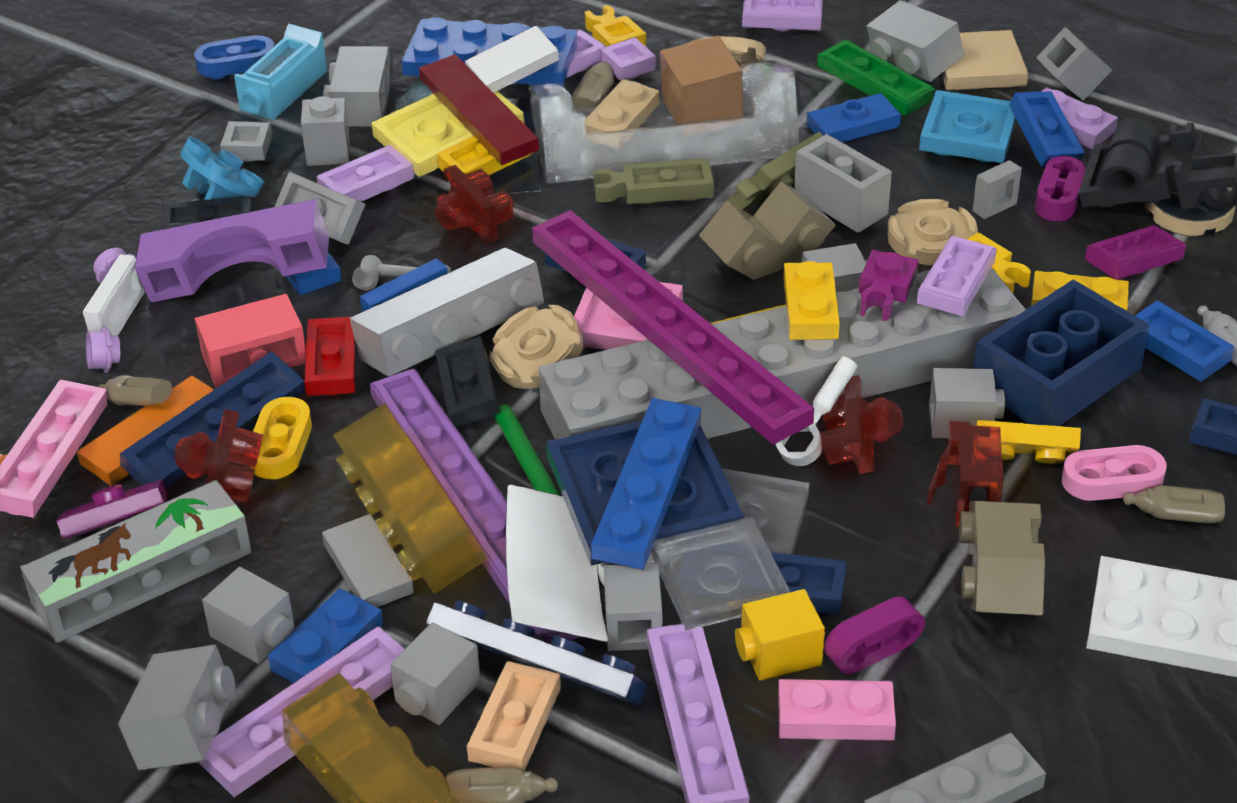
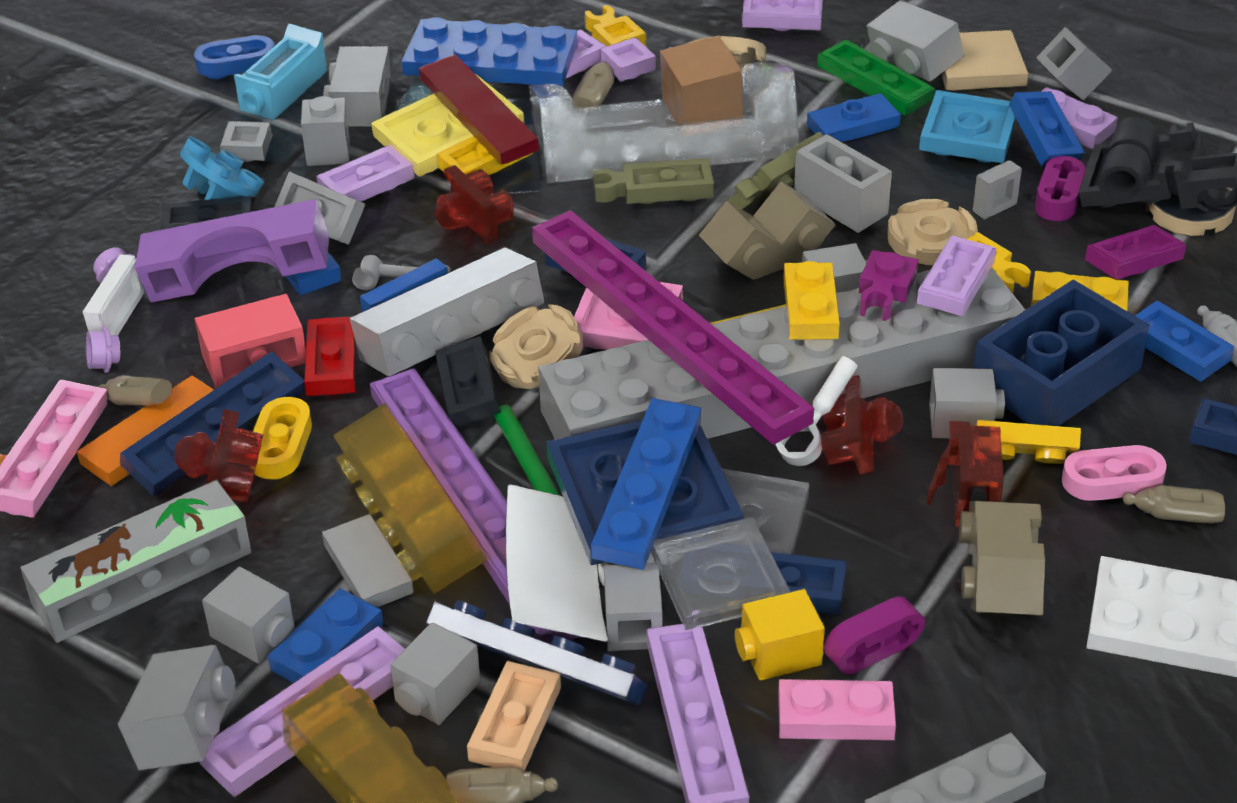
magenta plate [57,479,168,539] -> none
white tile [465,26,559,93] -> none
tan plate [582,79,659,149] -> none

